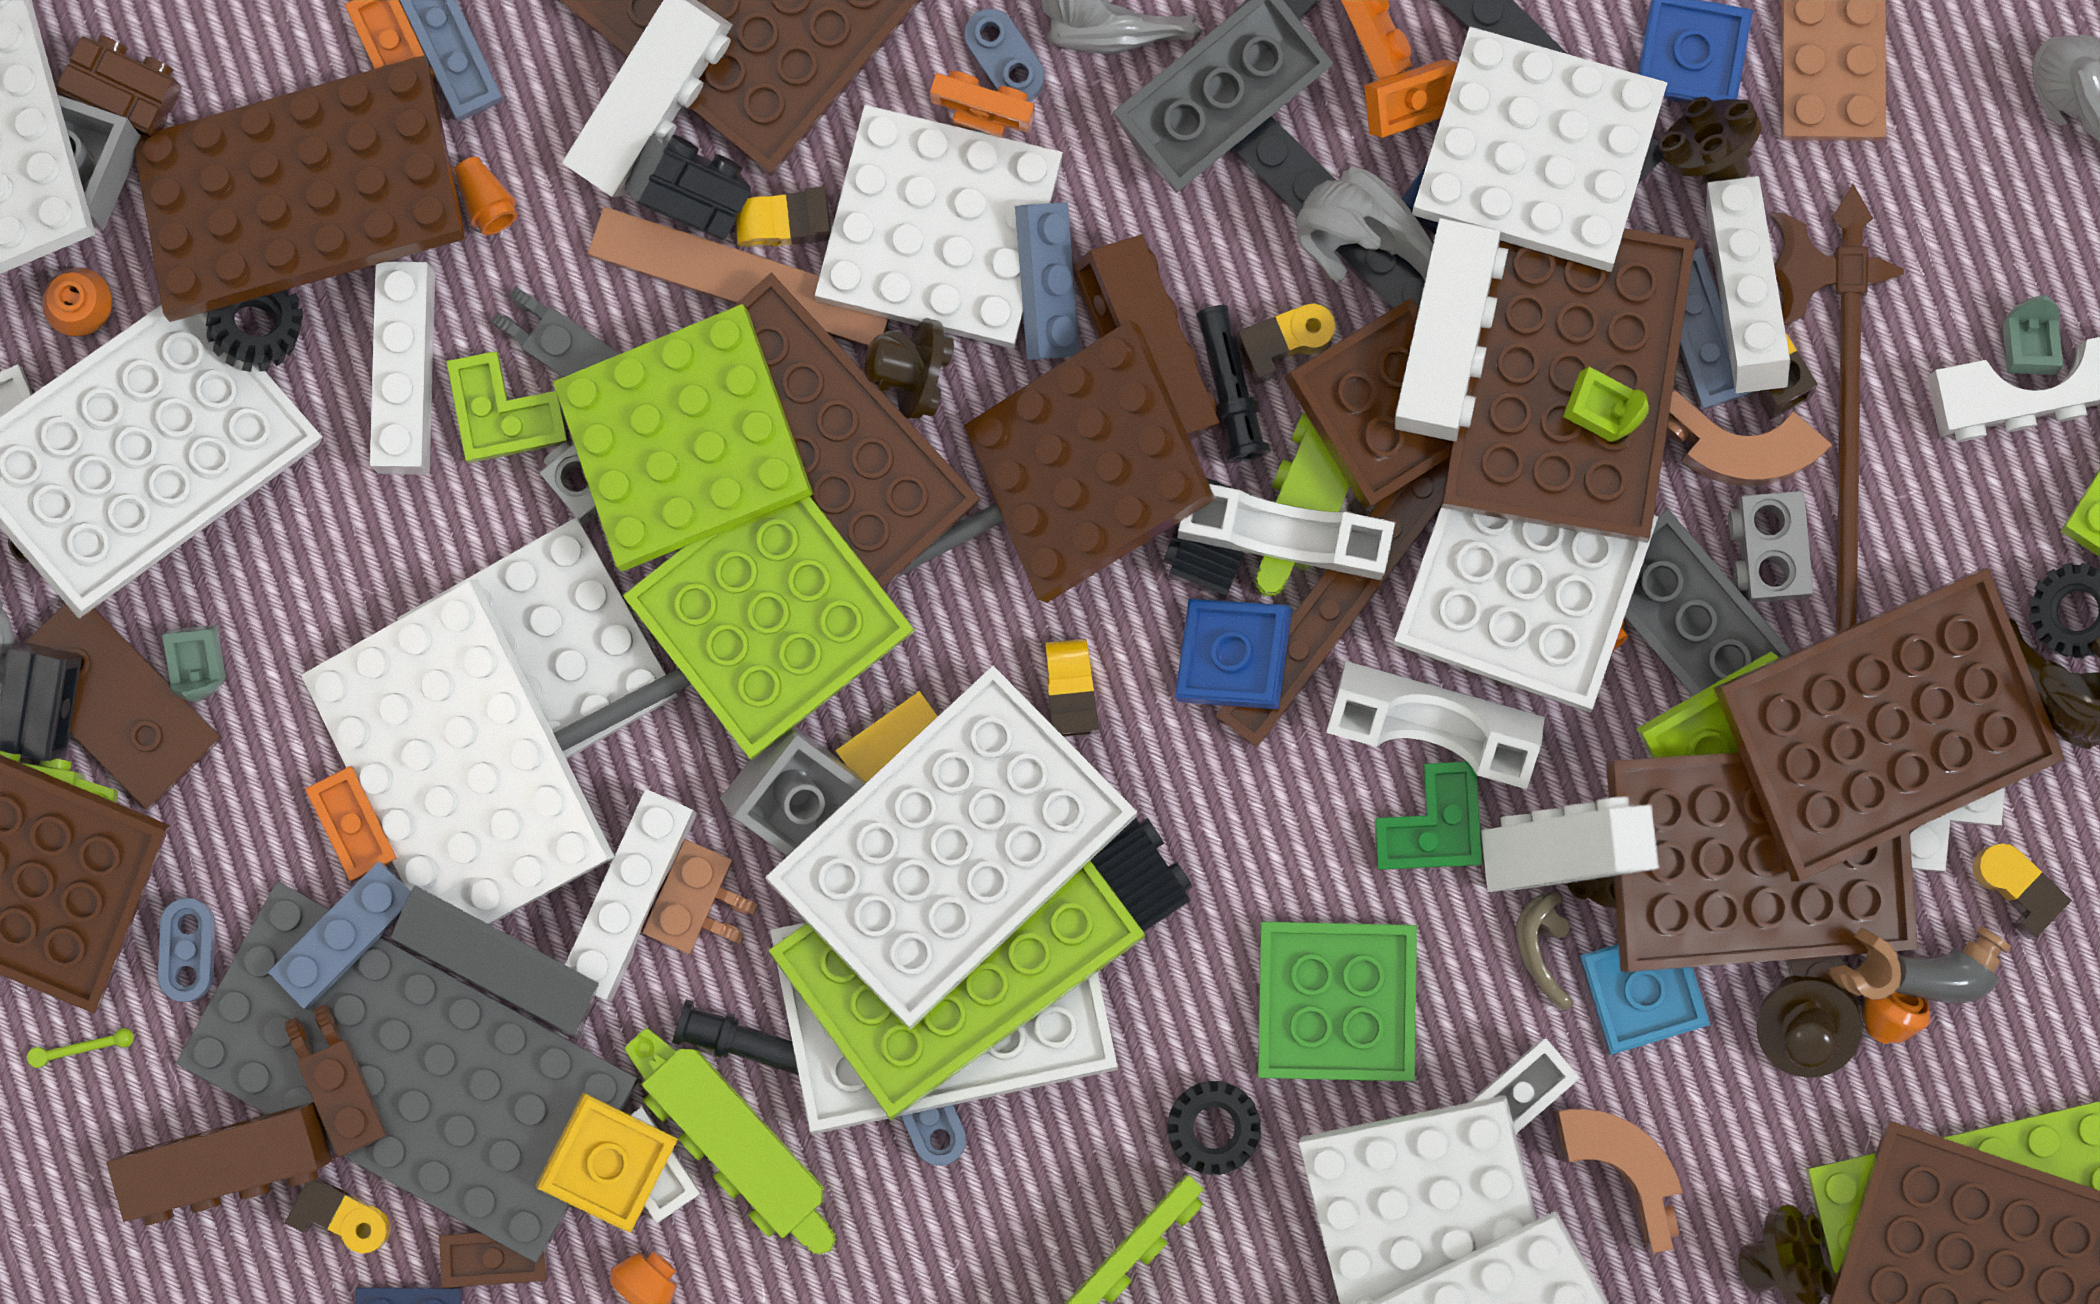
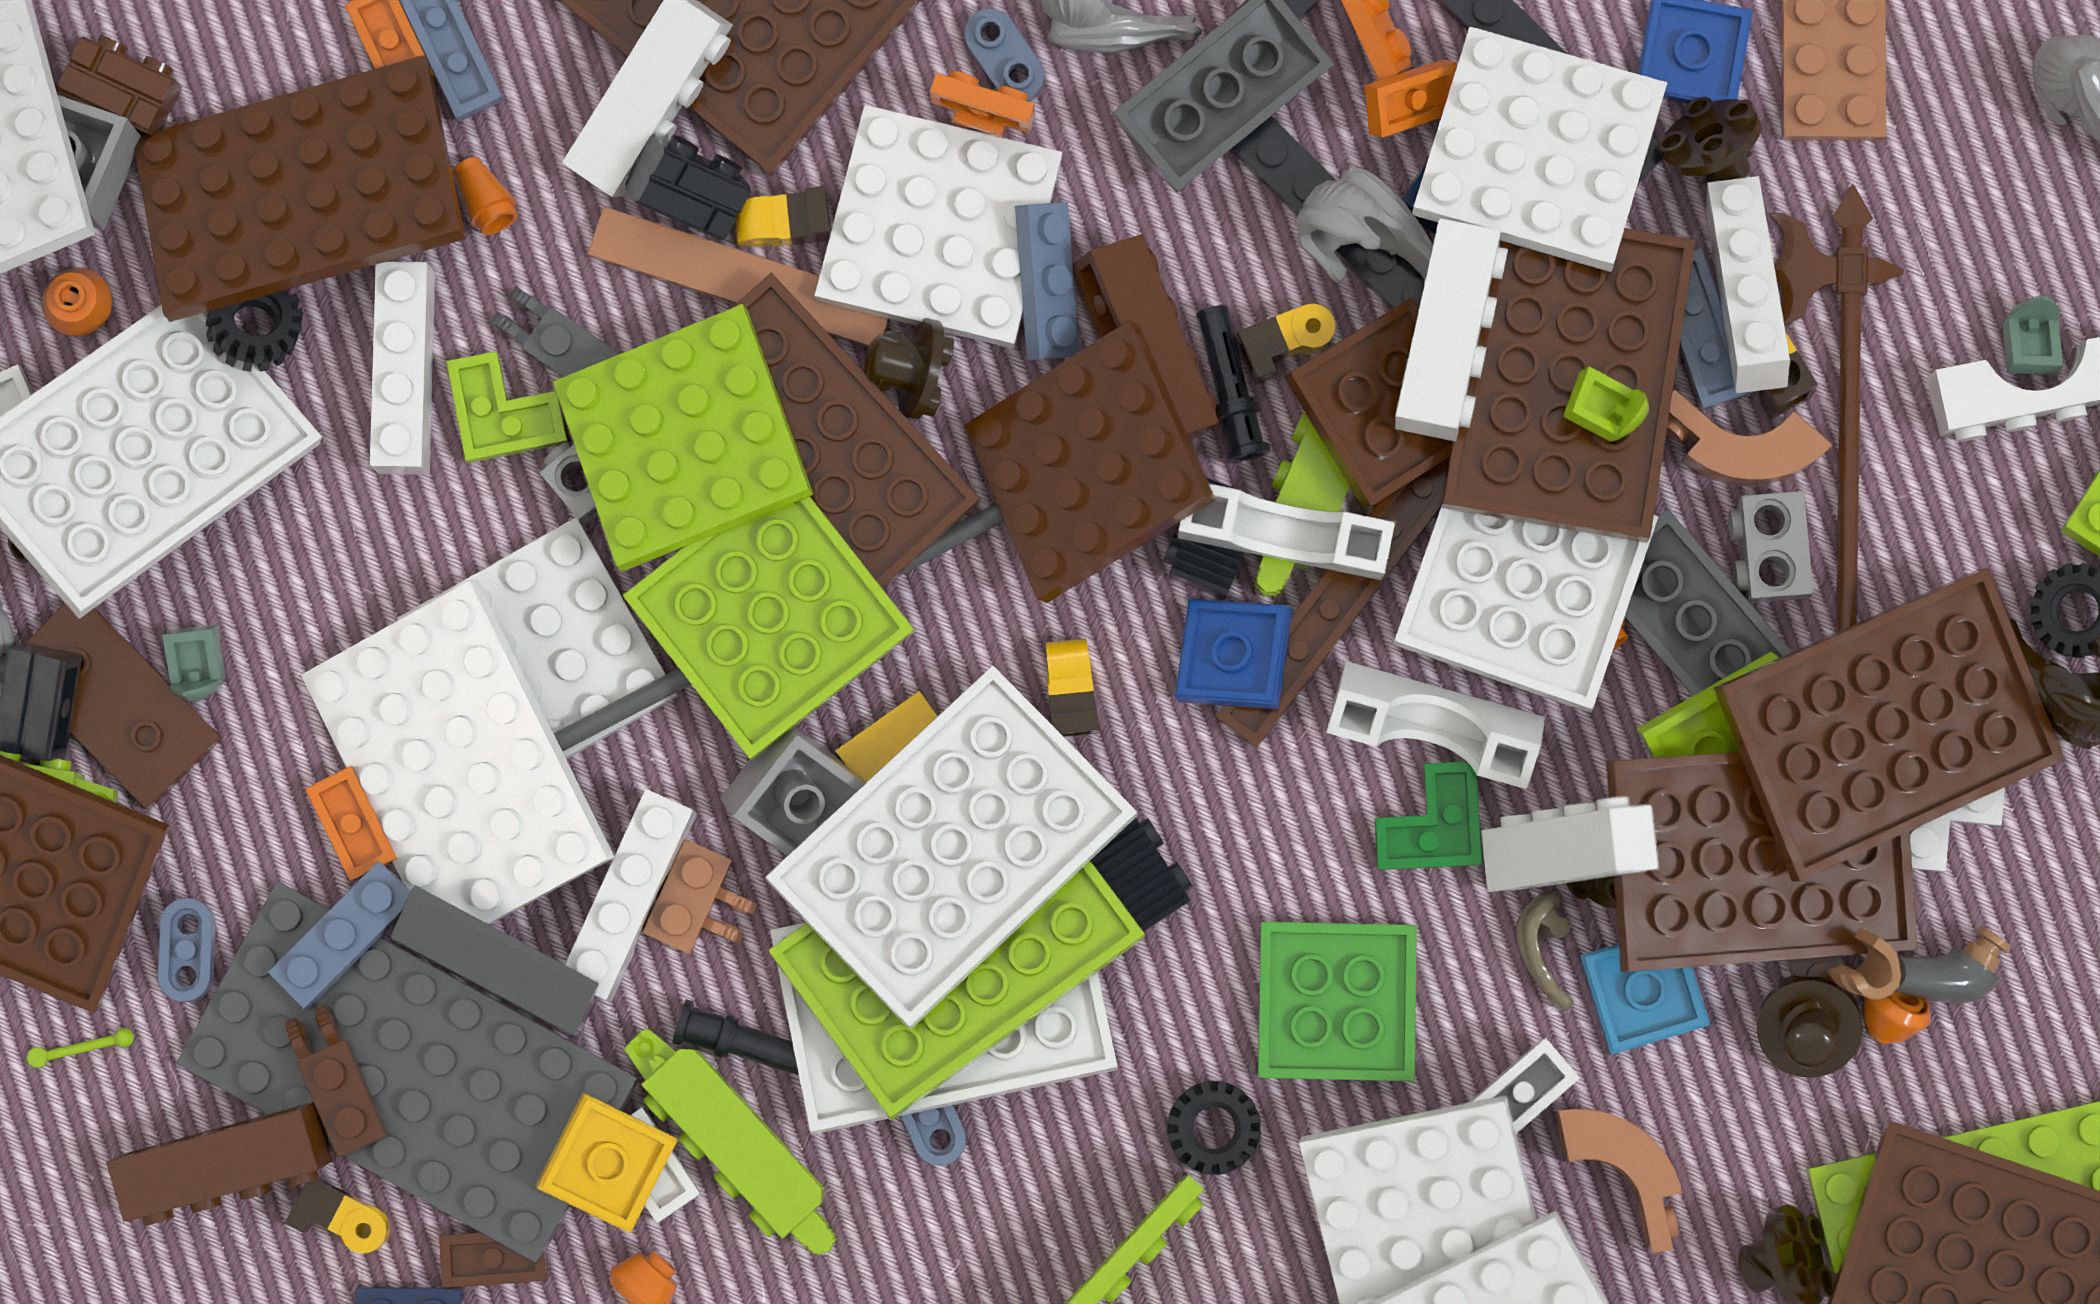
leg [1972,843,2072,939] -> none

